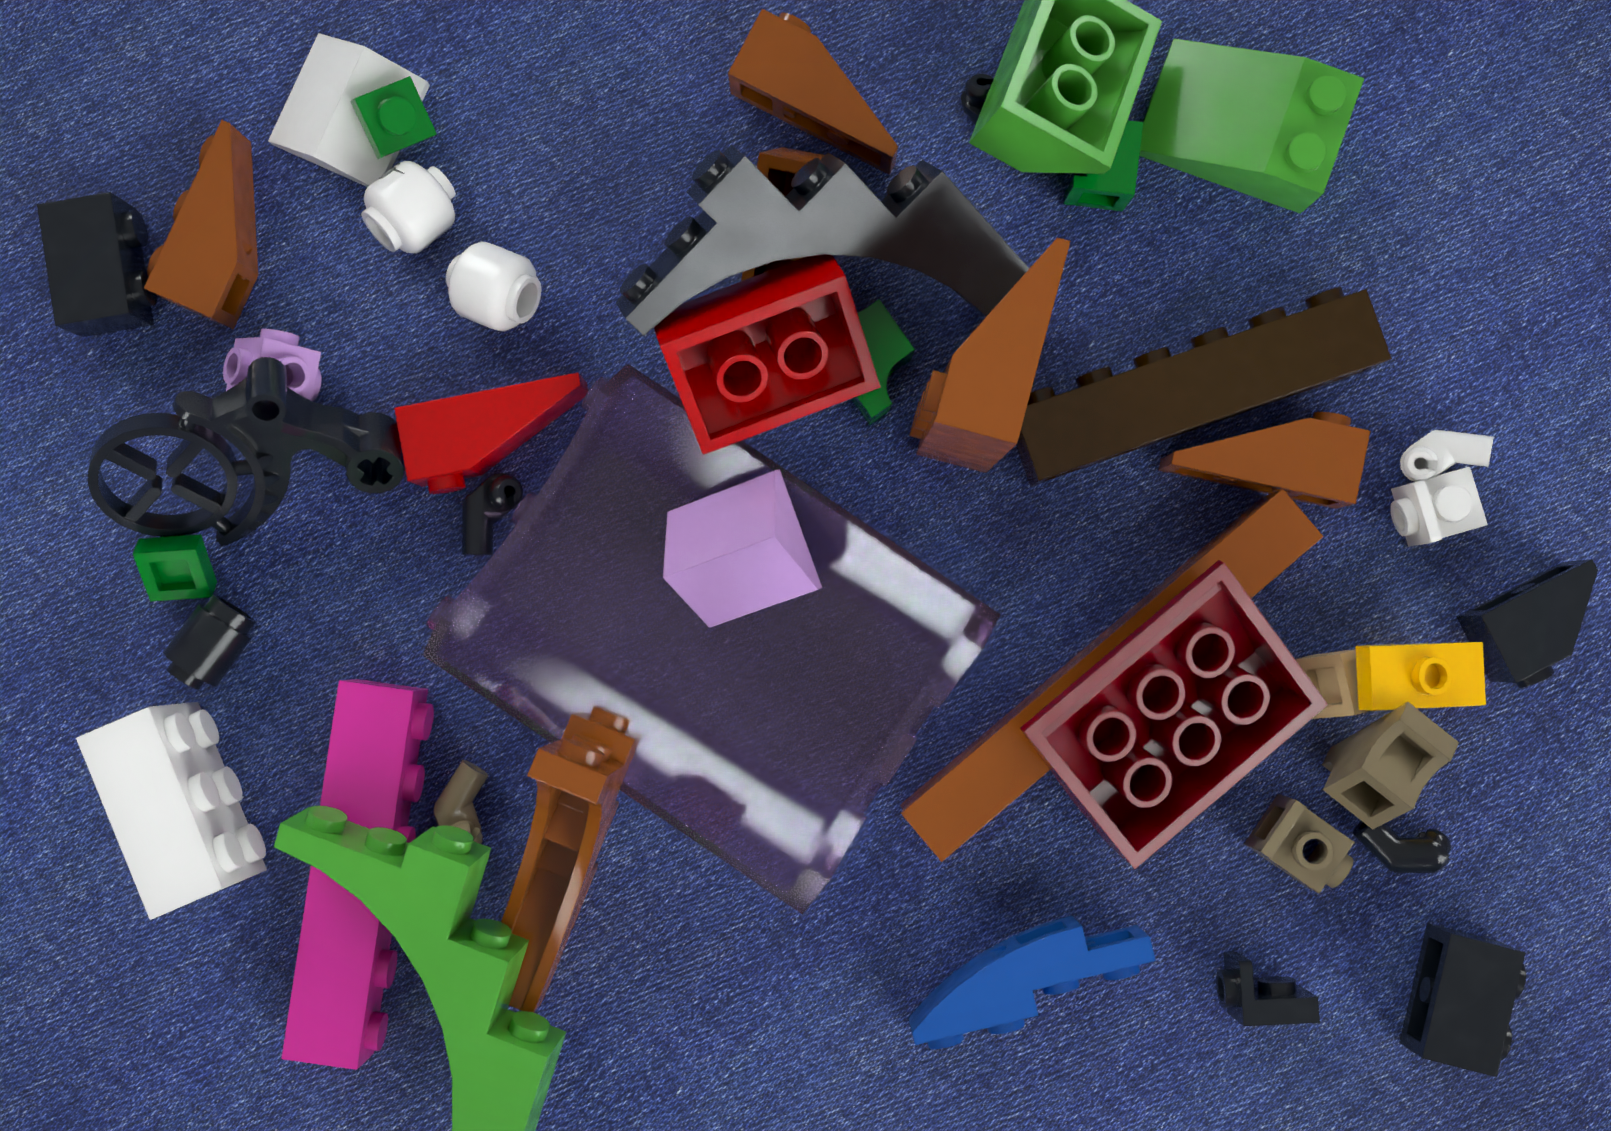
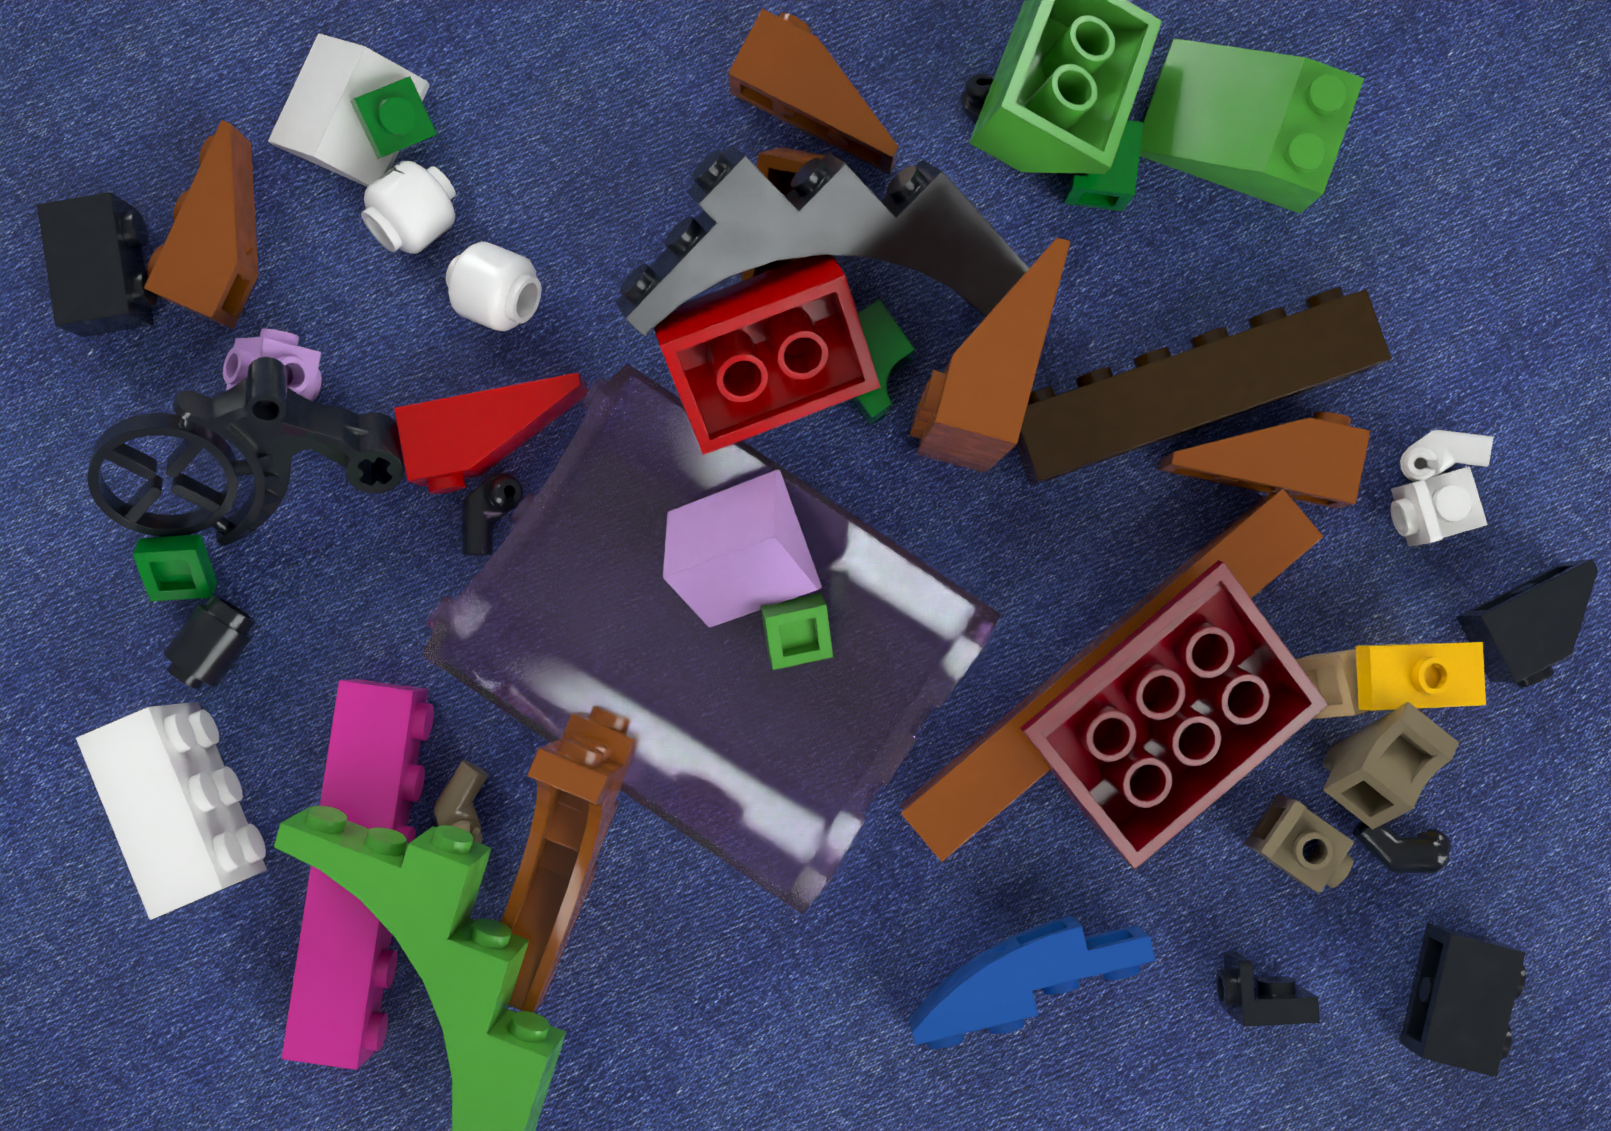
none -> bright green plate [760,593,833,670]

